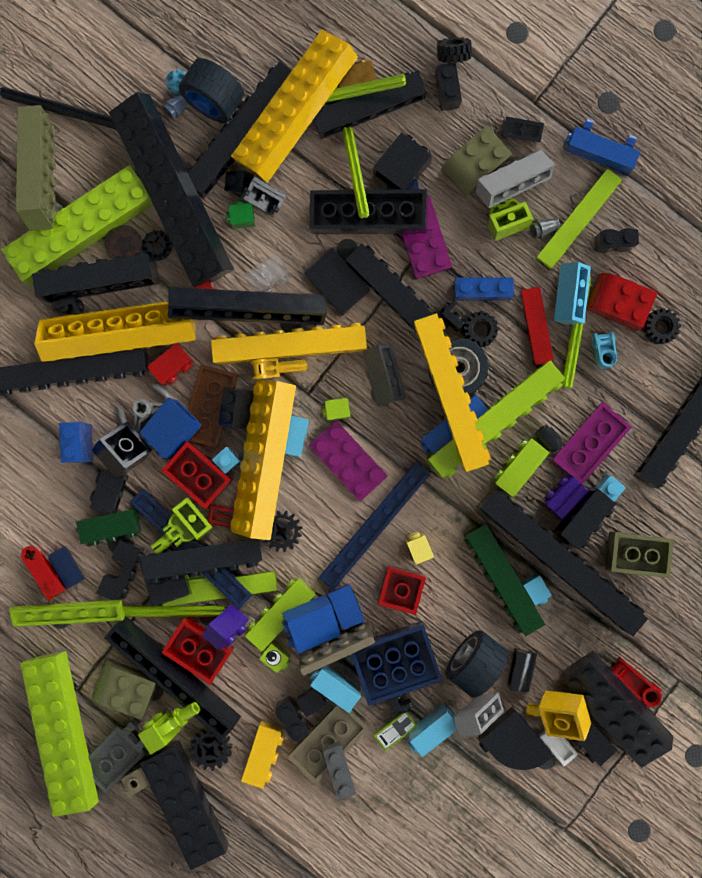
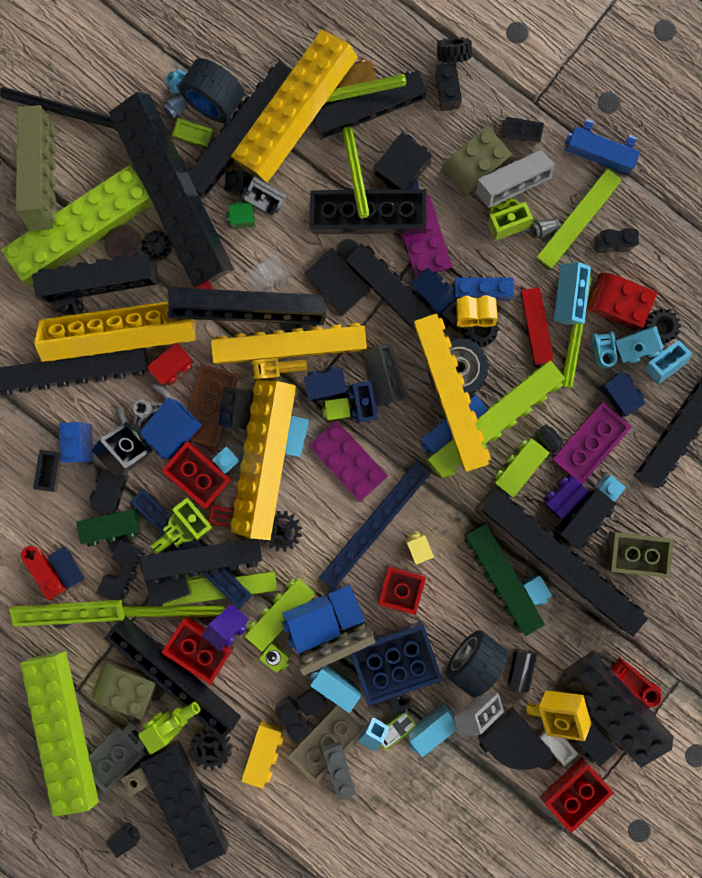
none -> black brick [33,450,61,492]
none -> black brick [106,822,140,858]
none -> lime tile [172,118,214,149]
none -> dark blue brick [304,366,347,403]
none -> dark blue brick [347,381,378,423]
none -> medium azure brick [358,717,390,751]
none -> dark blue brick [410,267,456,315]
none -> yellow brick [456,295,497,327]
none -> red brick [540,757,614,833]
none -> dark blue brick [600,371,645,417]
none -> medium azure brick [616,326,664,364]
none -> medium azure brick [645,340,692,385]

